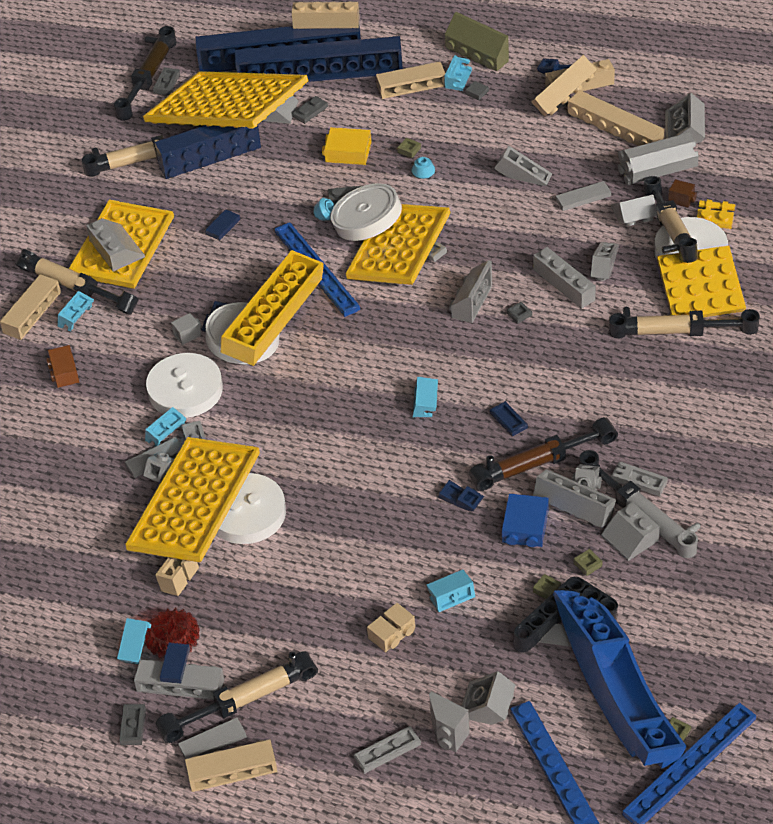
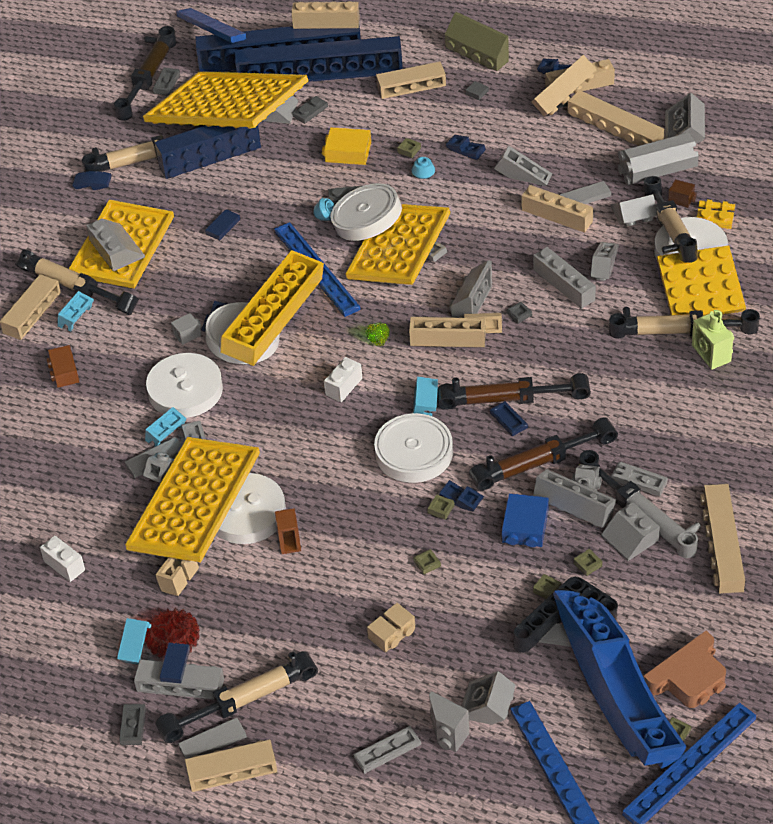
medium azure hinge [427,570,475,612] -> none
medium azure hinge [445,55,472,91] -> none
none -> white brick [40,536,85,582]
none -> dark blue slope [73,171,112,190]
none -> blue tile [176,8,246,43]
none -> dark orange piece [275,508,301,554]
none -> white brick [324,357,362,402]
none -> clear neon green cone [366,322,390,346]
none -> white brick [374,413,453,483]
none -> tan brick [409,317,486,347]
none -> olive tile [413,549,441,575]
none -> olive plate [427,494,455,520]
none -> black piece [437,373,591,410]
none -> dark blue slope [446,135,486,160]
none -> tan plate [464,313,502,333]
none -> tan brick [522,185,593,233]
none -> nougat brick [643,630,726,708]
none -> yellowish green brick [692,310,734,369]
none -> tan brick [700,484,745,593]

